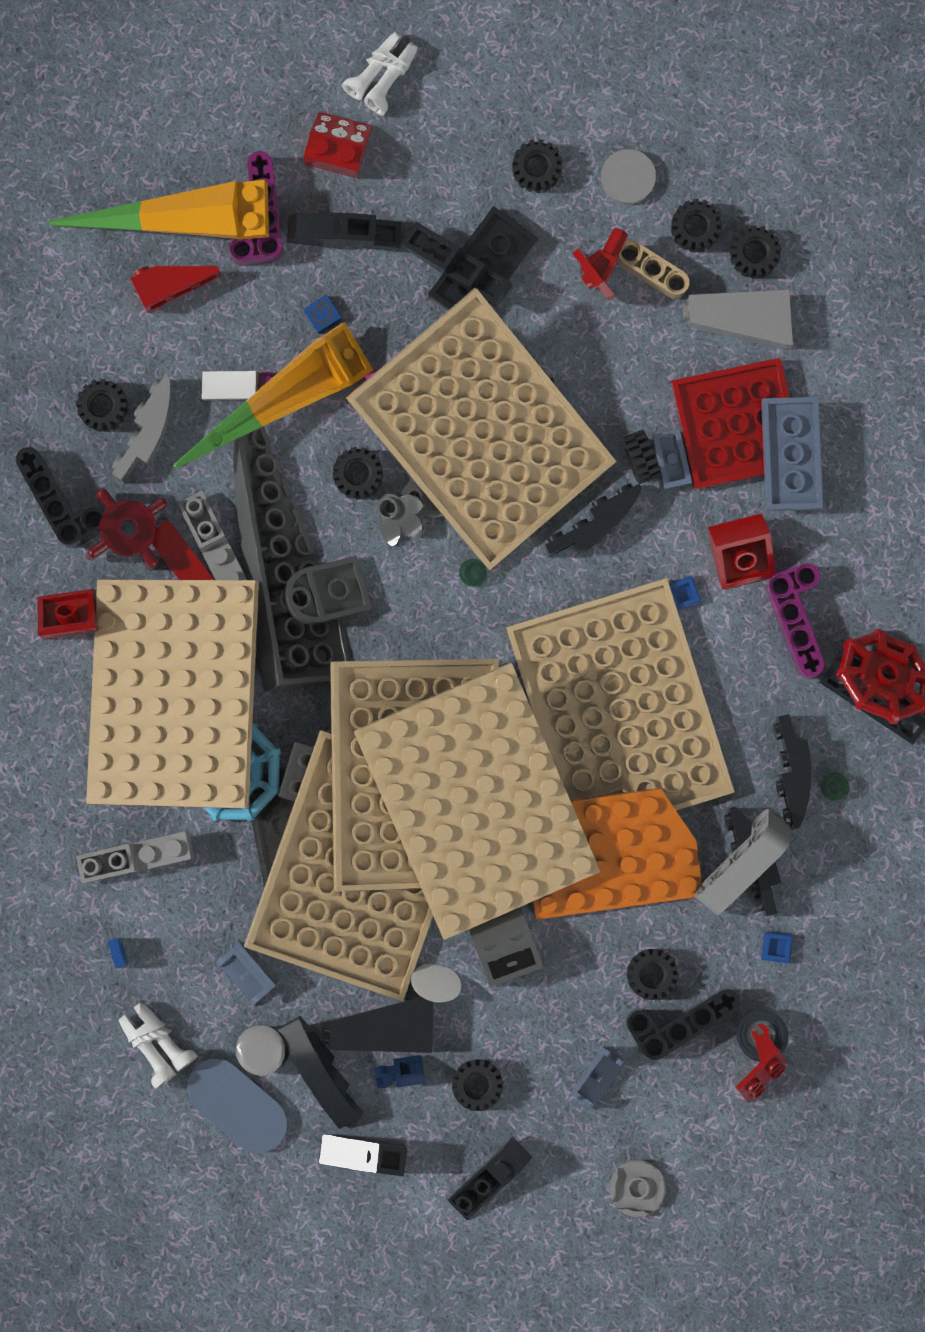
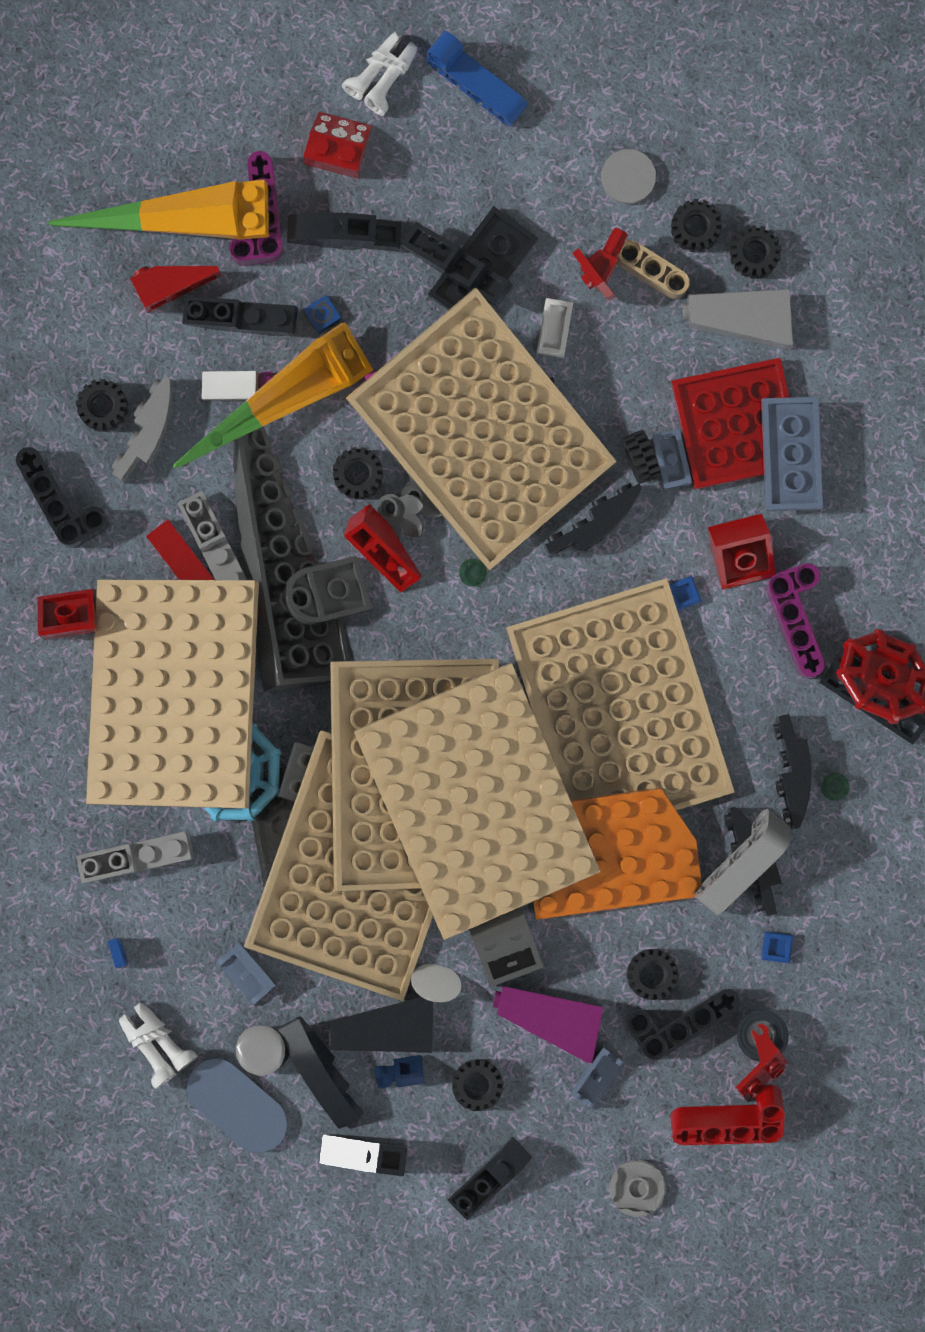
dark red plate [86,488,167,570] -> none
black tyre [512,139,562,193] -> none
none -> black slope [182,296,298,336]
none -> red slope [343,504,422,593]
none -> blue beam [426,30,528,127]
none -> magenta slope [493,986,603,1063]
none -> white tile [537,298,573,358]
none -> red beam [670,1084,785,1145]

